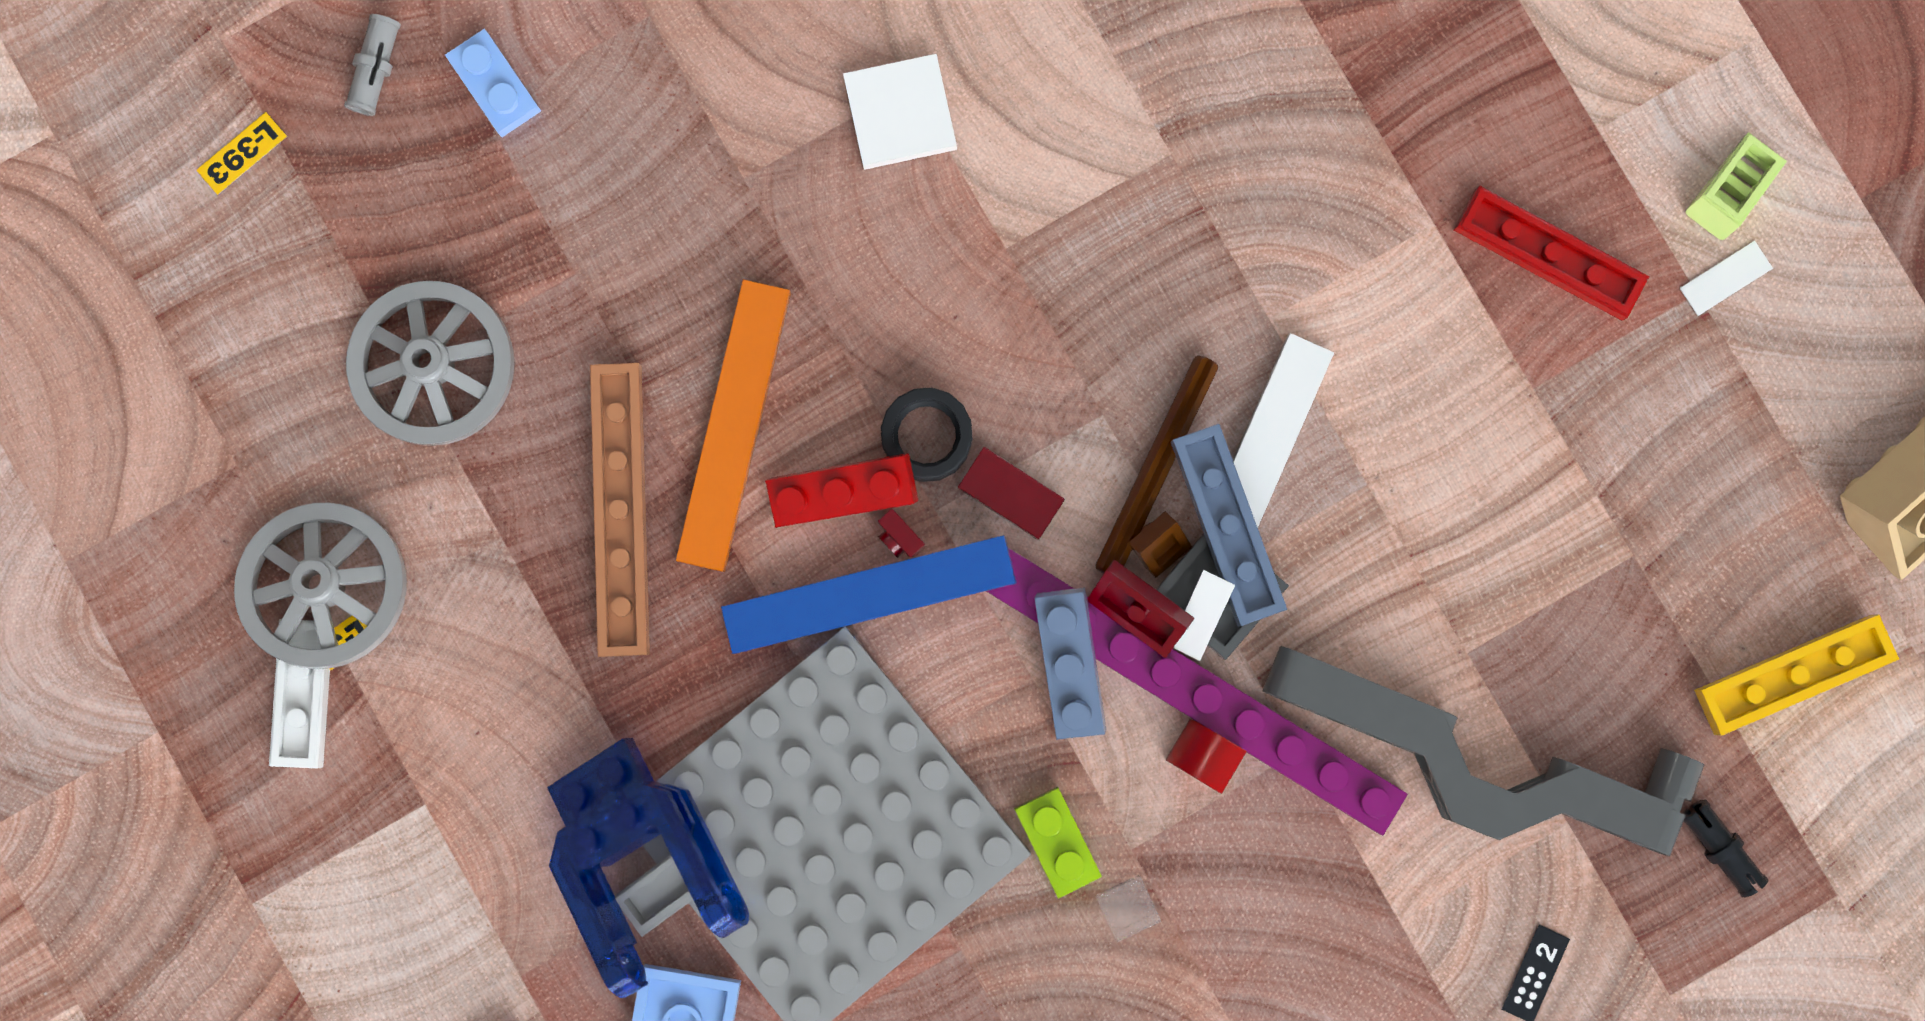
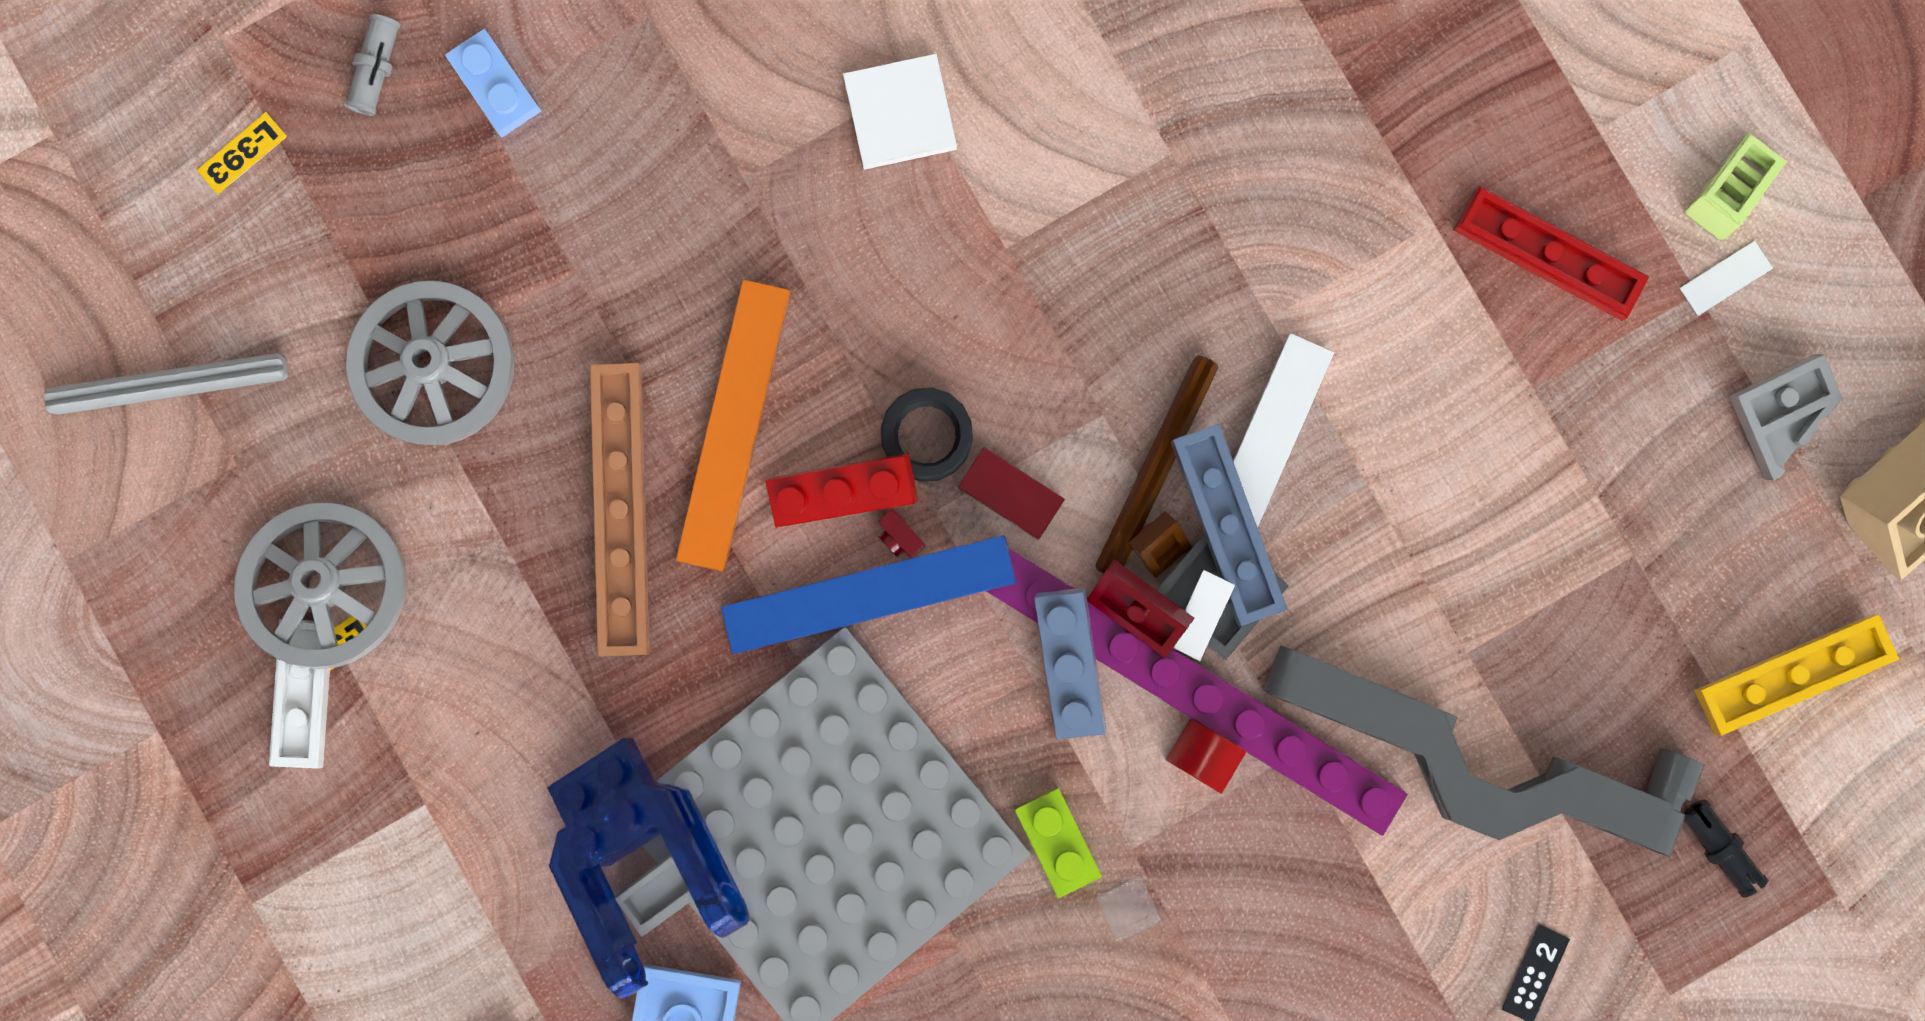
none -> light grey axle [43,353,289,415]
none -> light grey wing [1729,354,1842,481]

